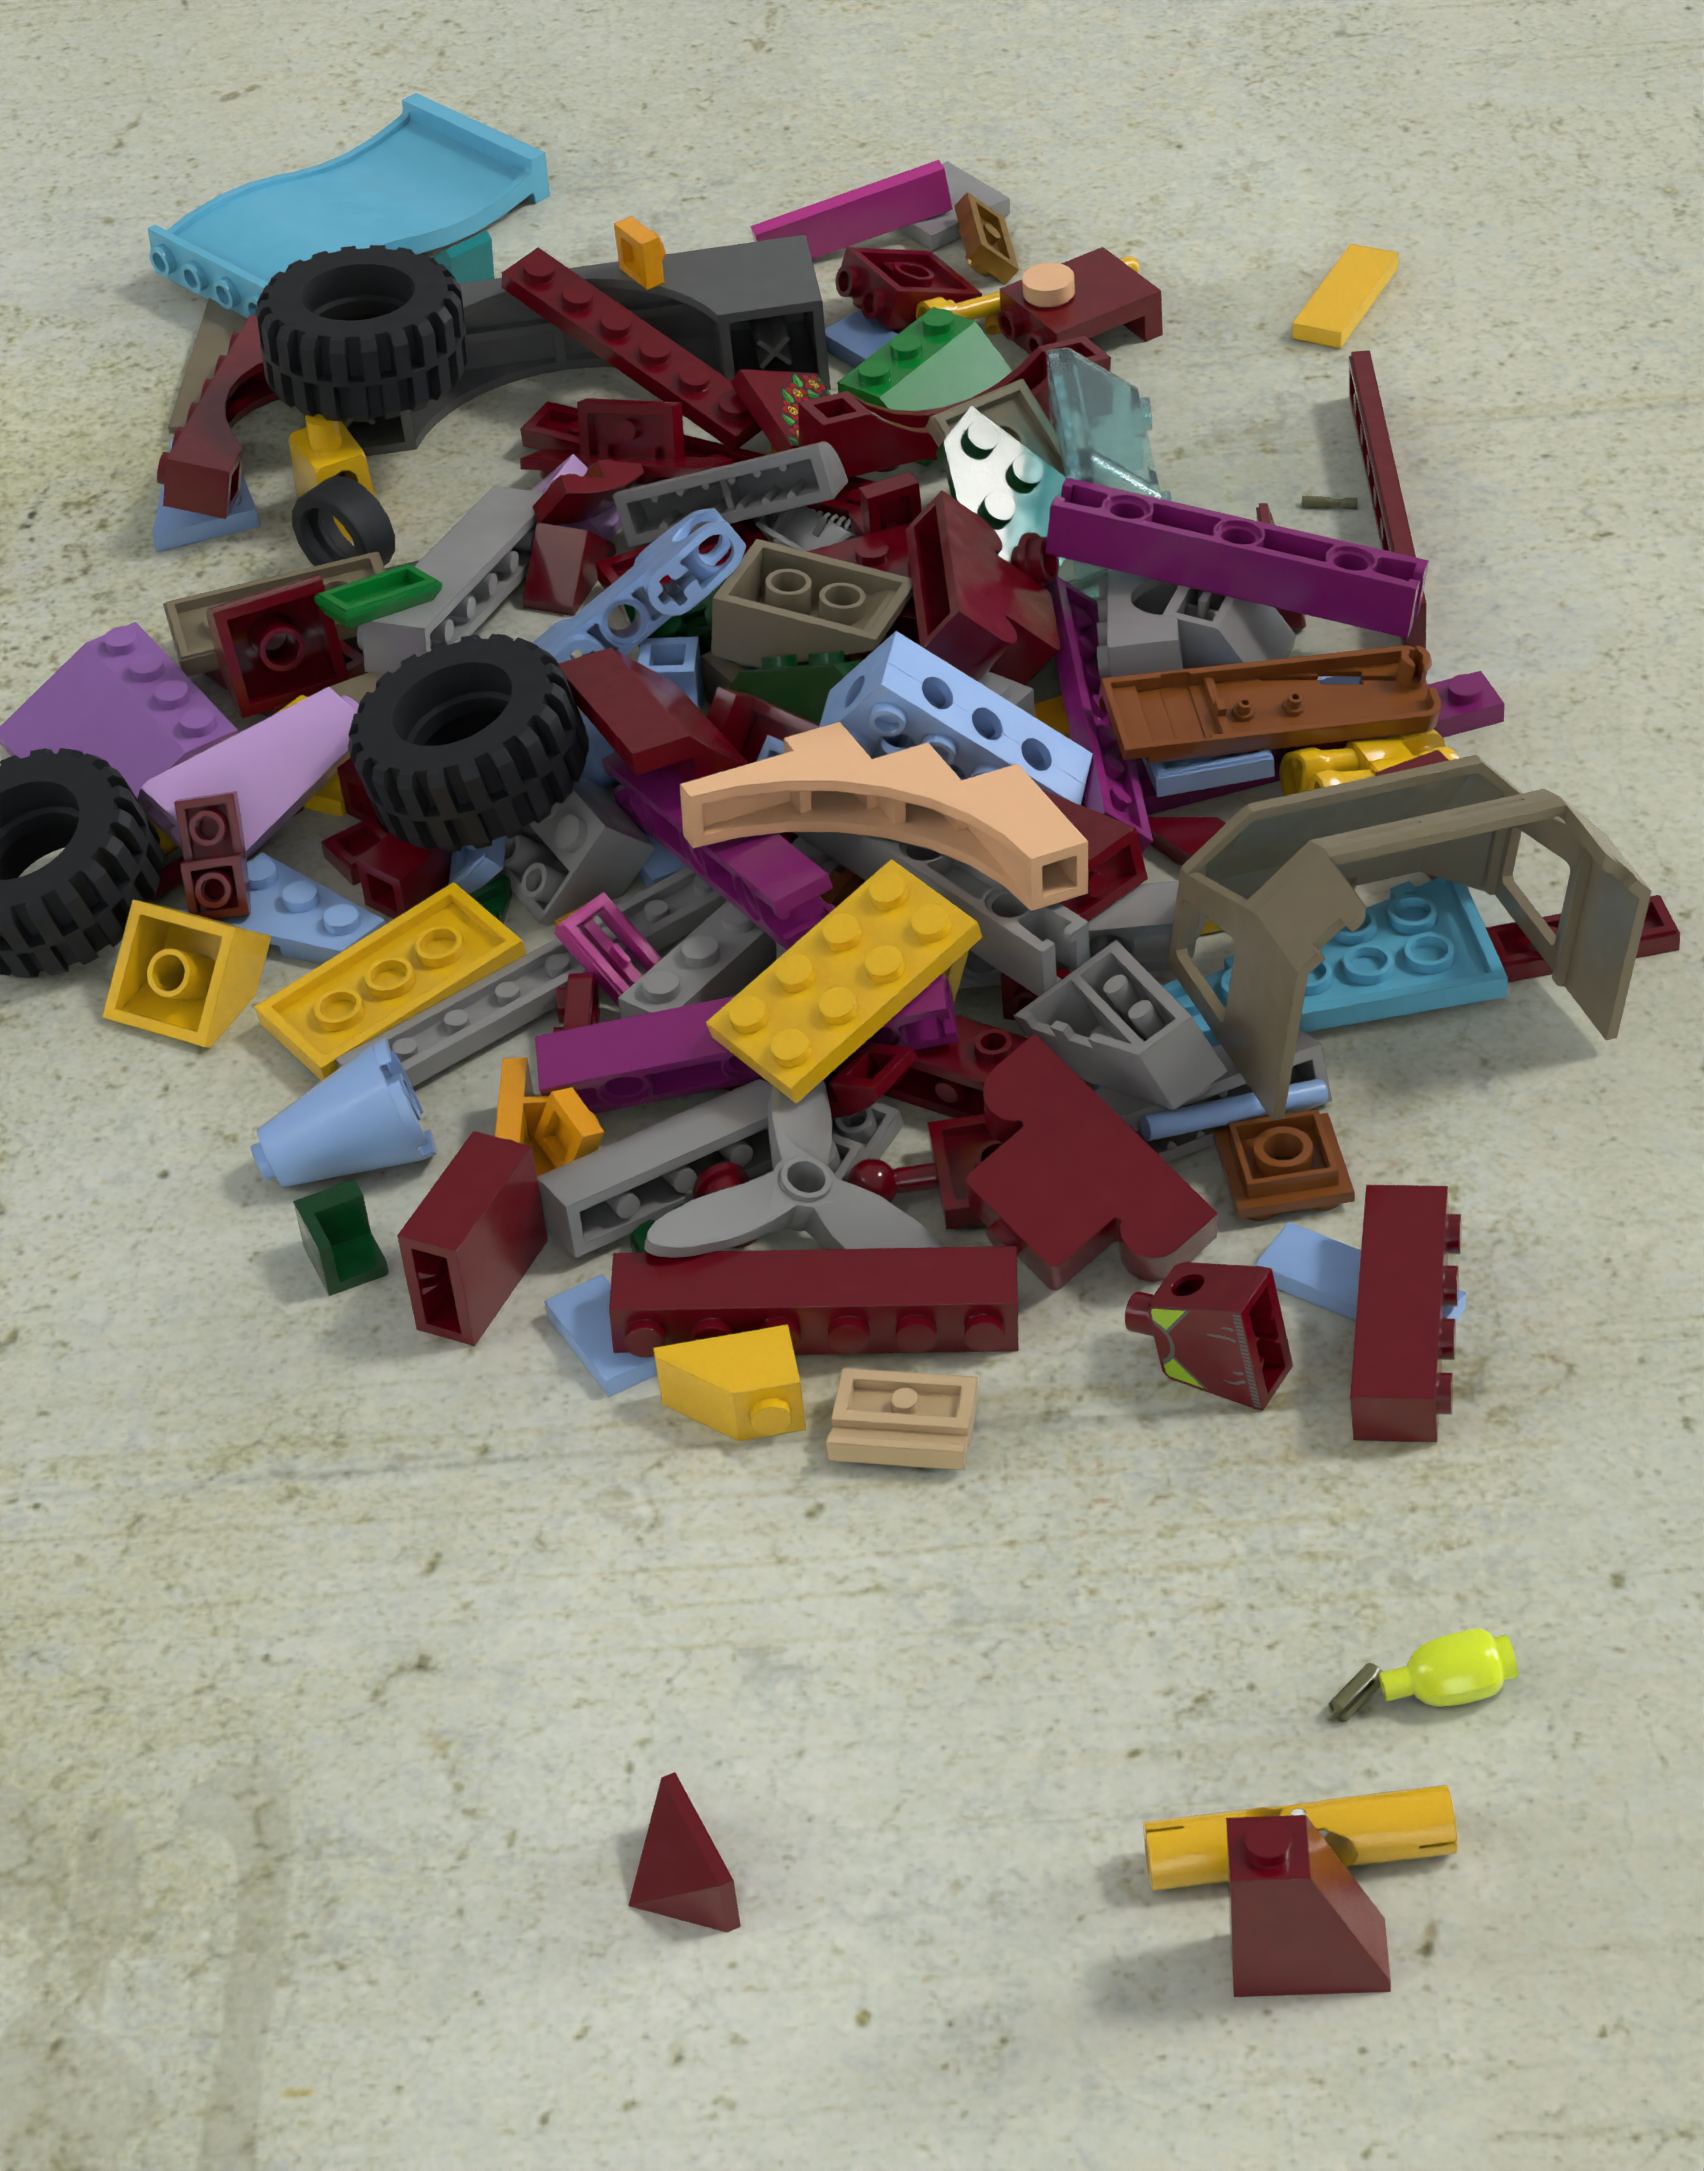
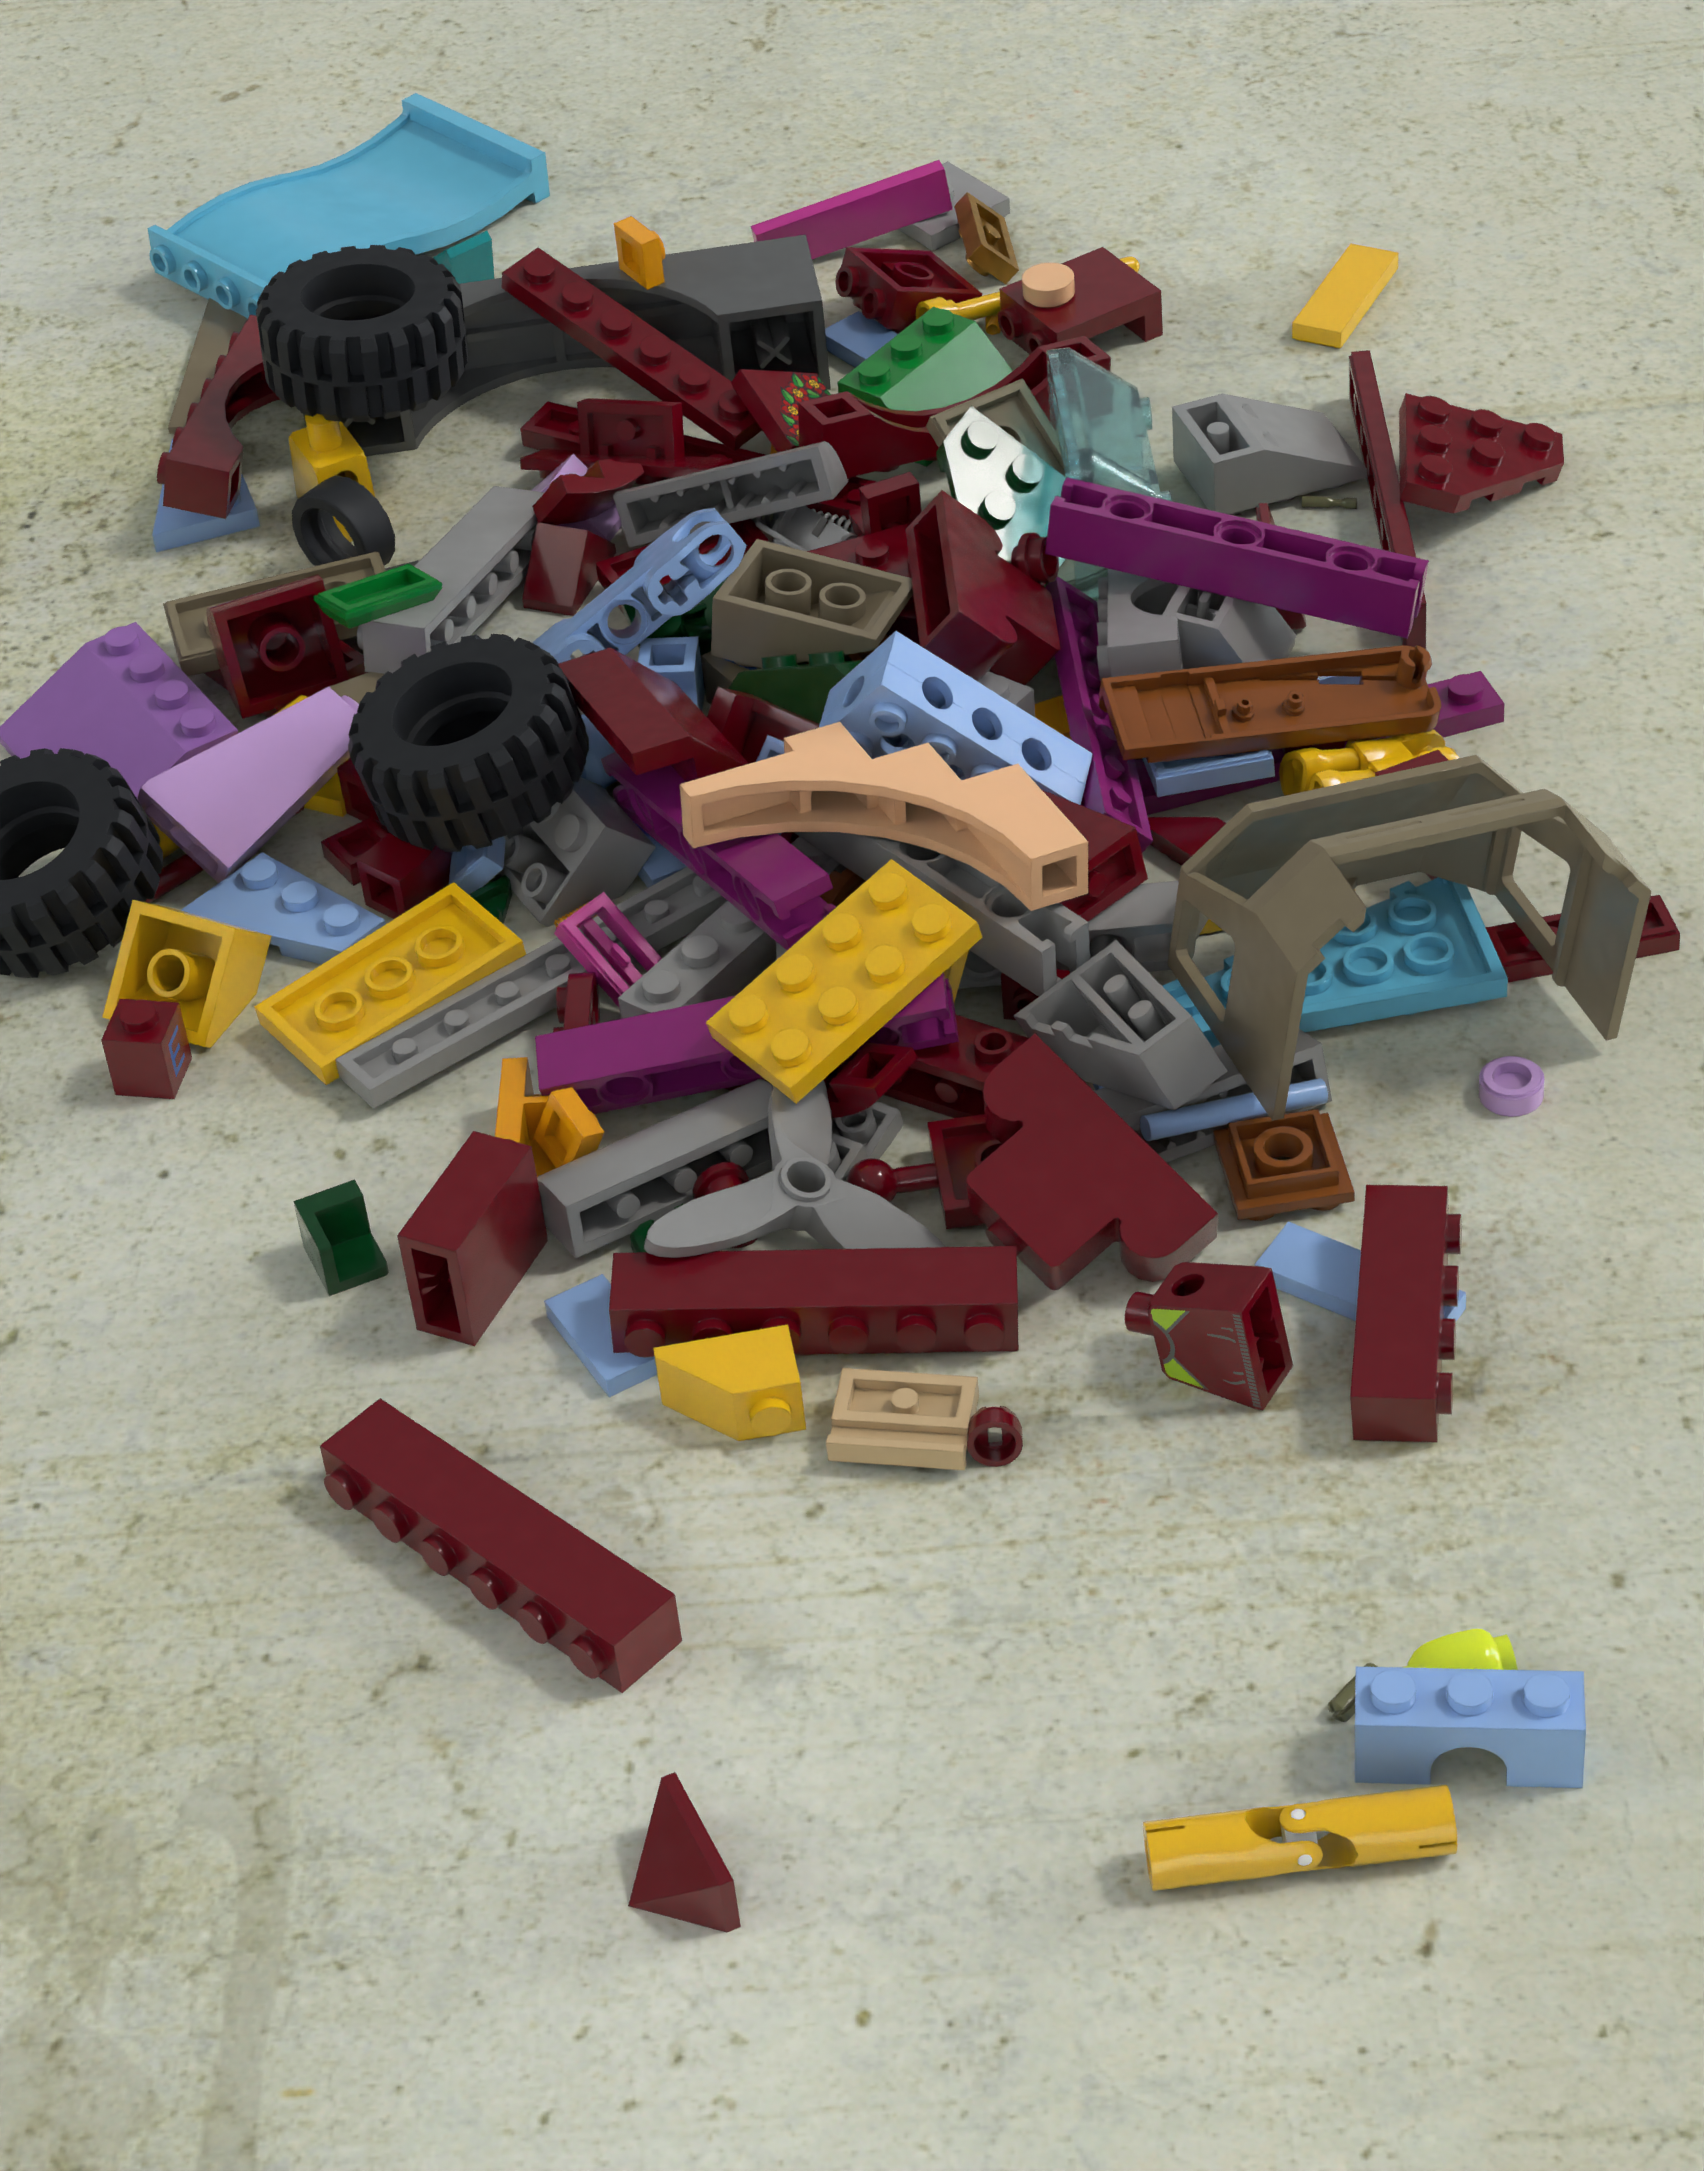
dark red slope [174,791,251,920] -> none
light blue cone [251,1038,437,1187] -> none
dark red slope [1226,1815,1391,1997] -> none
none -> dark red brick [101,999,192,1099]
none -> dark red brick [320,1398,682,1693]
none -> dark red hinge [967,1406,1023,1467]
none -> light grey slope [1172,393,1367,515]
none -> light blue arch [1355,1667,1586,1788]
none -> dark red plate [1399,393,1564,514]
none -> lavender tile [1479,1056,1544,1117]

